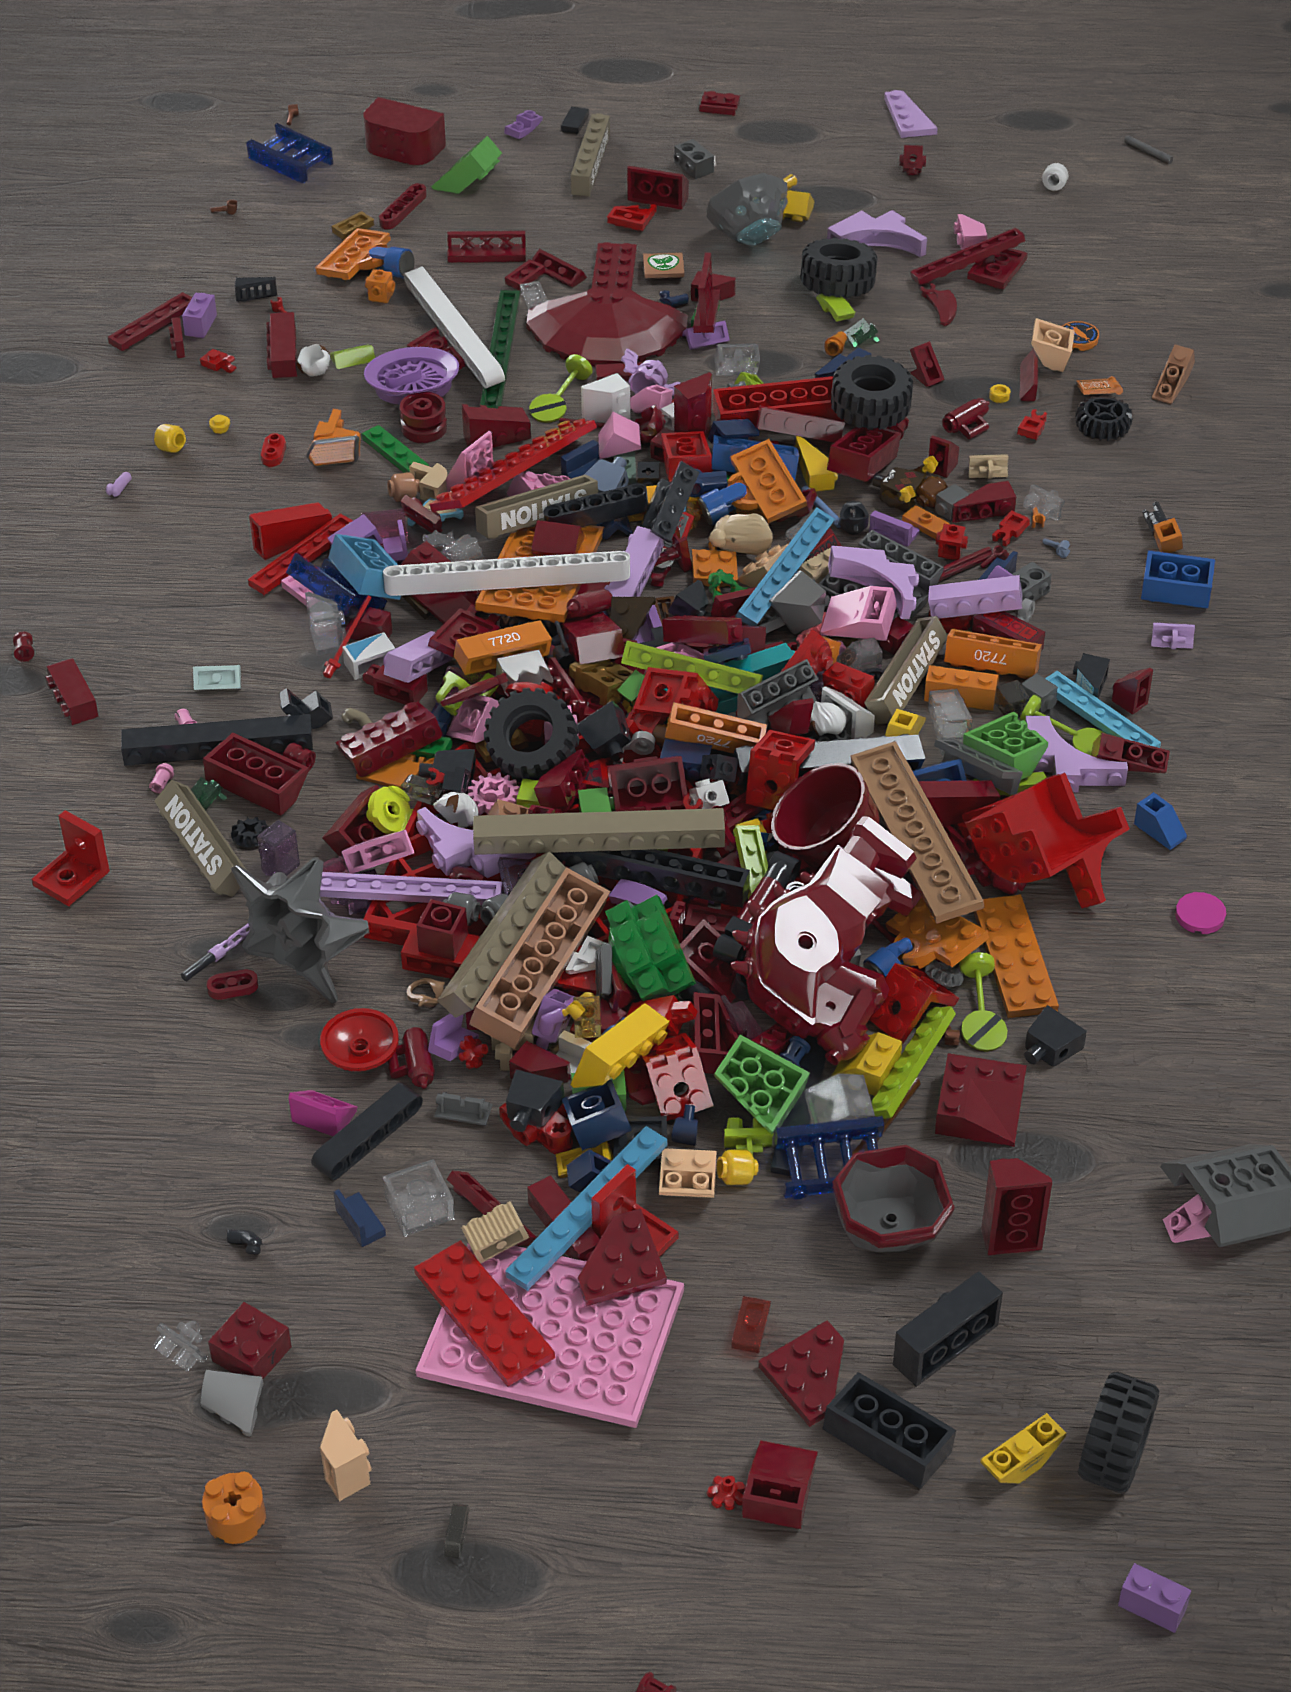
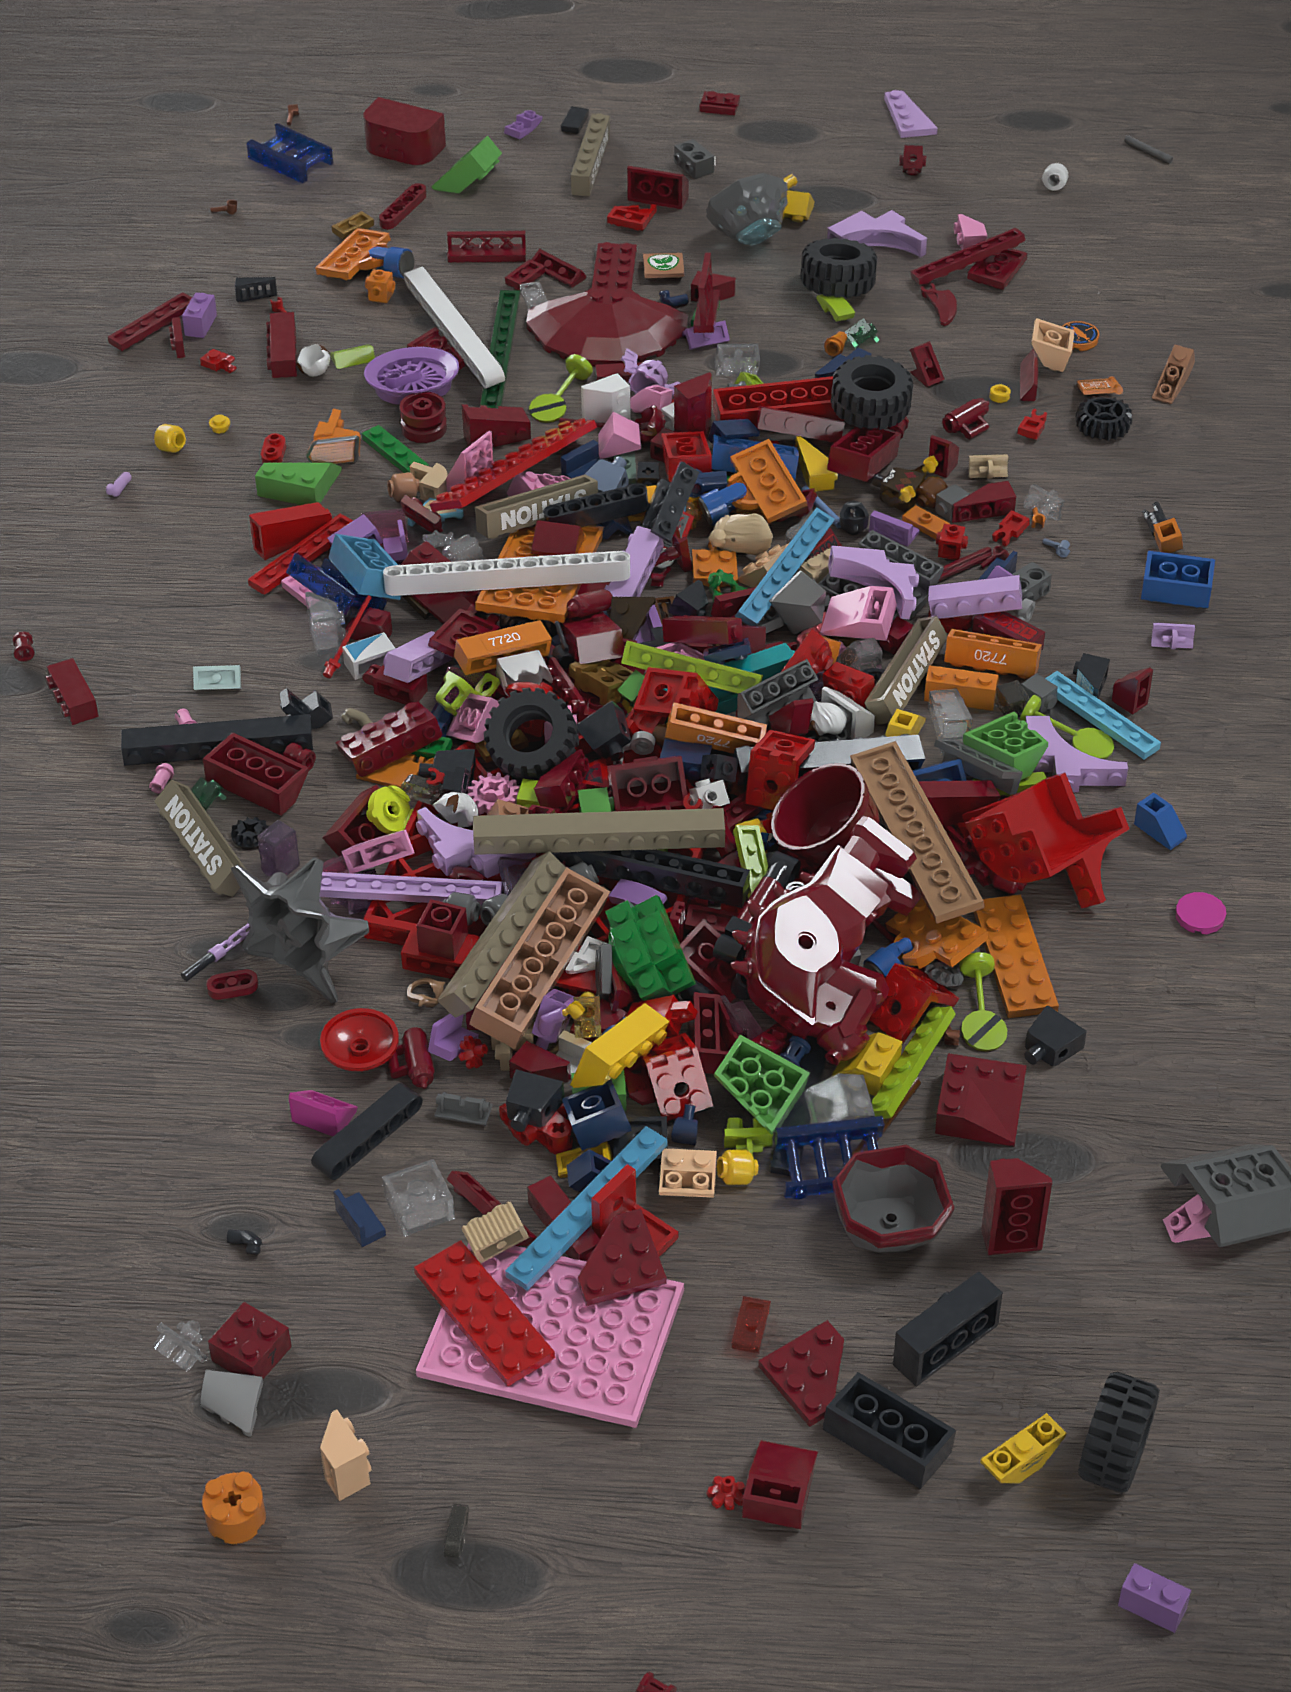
red bracket [31,810,110,906] -> none
dark red piece [440,673,508,706] -> none
dark red slope [1091,733,1170,774] -> none
none -> bright green wedge [255,463,342,505]

